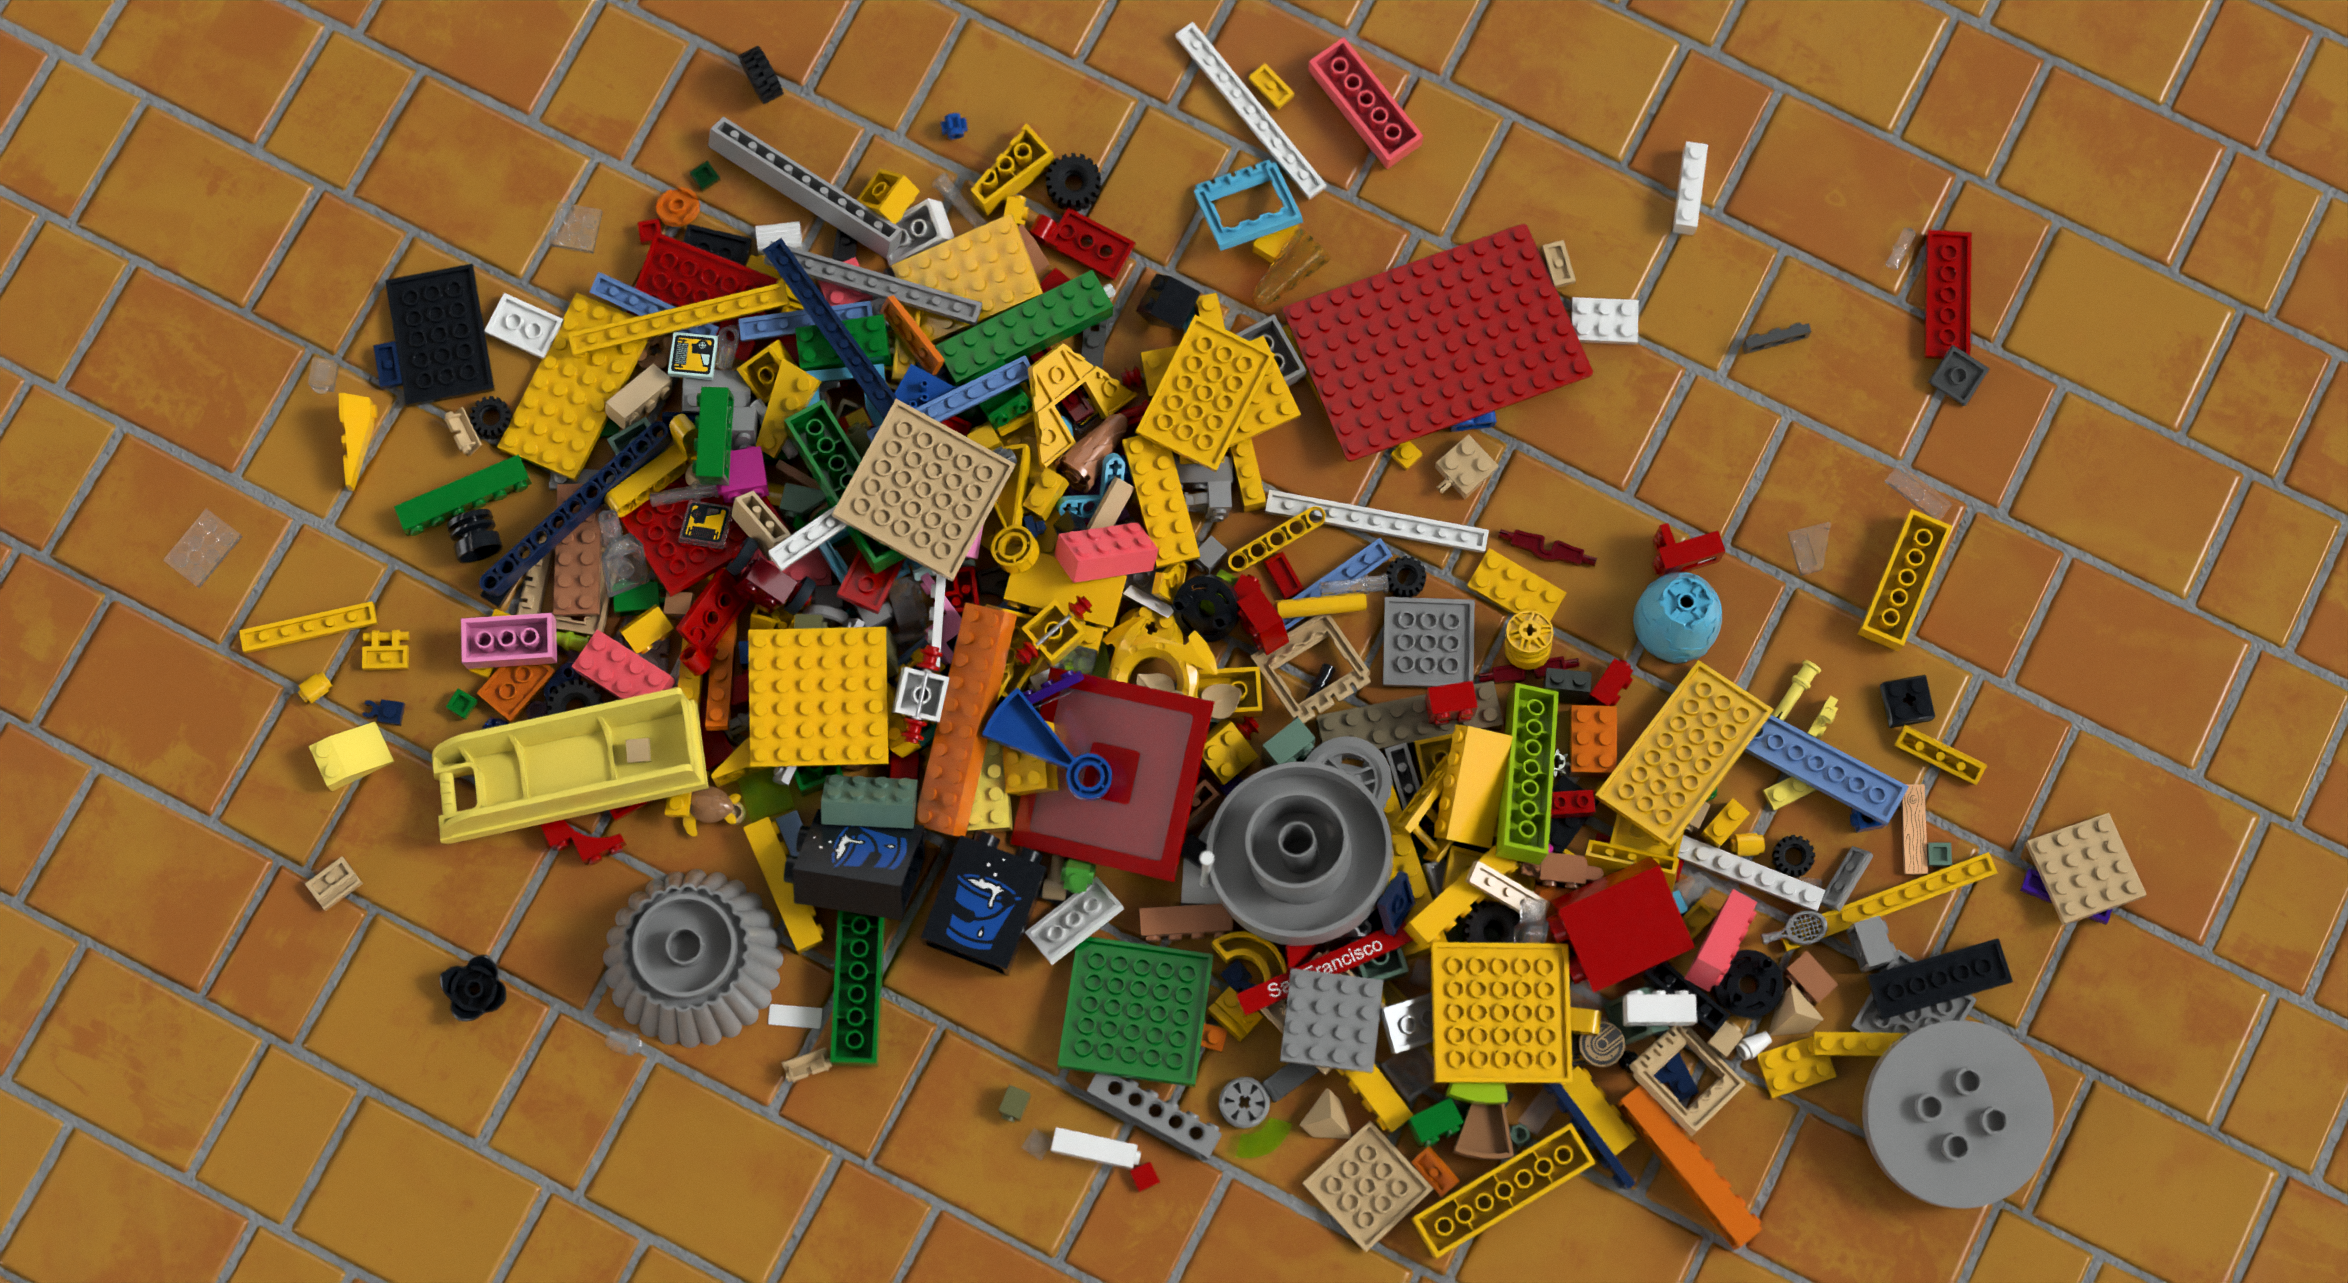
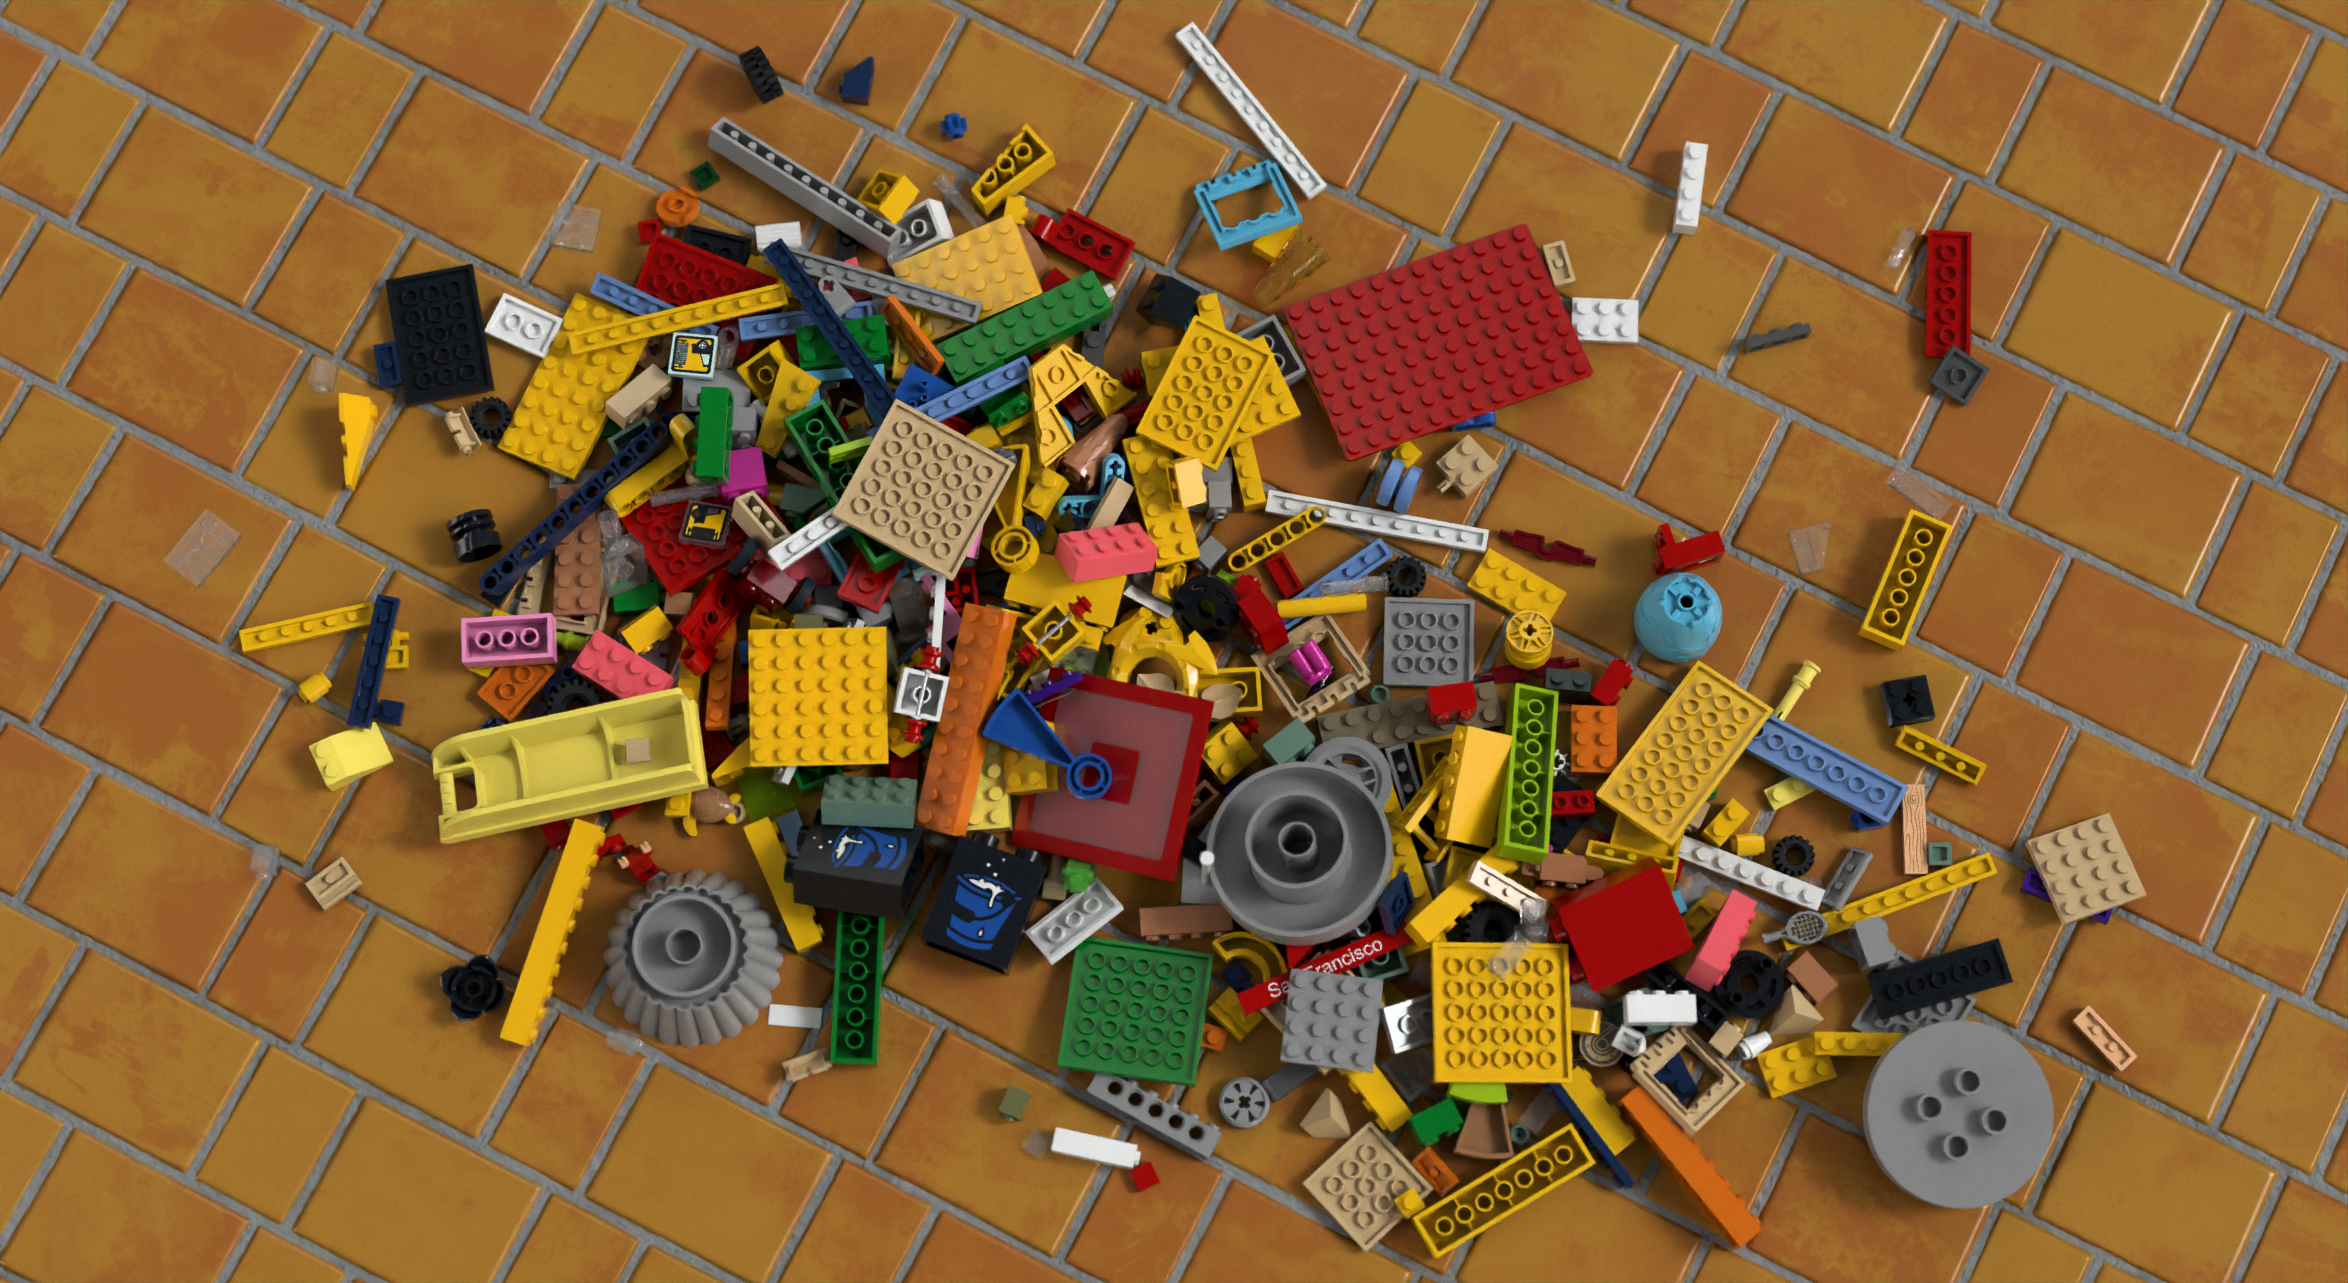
green brick [394,454,532,536] -> none
green plate [446,688,478,720] -> none
black tyre [1046,153,1101,212] -> none
clear neon green tile [1236,1118,1292,1159] -> none
yellow plate [1249,63,1294,110] -> none
coral brick [1308,37,1423,170] -> none
light yellow hinge [1807,695,1838,738] -> none
none -> clear brick [249,843,281,879]
none -> dark blue plate [347,594,401,730]
none -> yellow brick [500,818,606,1046]
none -> red piece [618,841,660,885]
none -> light grey piece [817,276,857,318]
none -> lime tile [828,436,873,465]
none -> dark blue slope [838,57,875,106]
none -> yellow brick [1165,456,1207,508]
none -> dark pink piece [1287,639,1332,686]
none -> sand green plate [1368,684,1391,705]
none -> medium blue wheel [1376,458,1423,515]
none -> yellow plate [1394,1187,1426,1220]
none -> clear plate [1485,931,1534,981]
none -> white plate [1611,1024,1646,1057]
none -> light nougat plate [2071,1006,2138,1073]

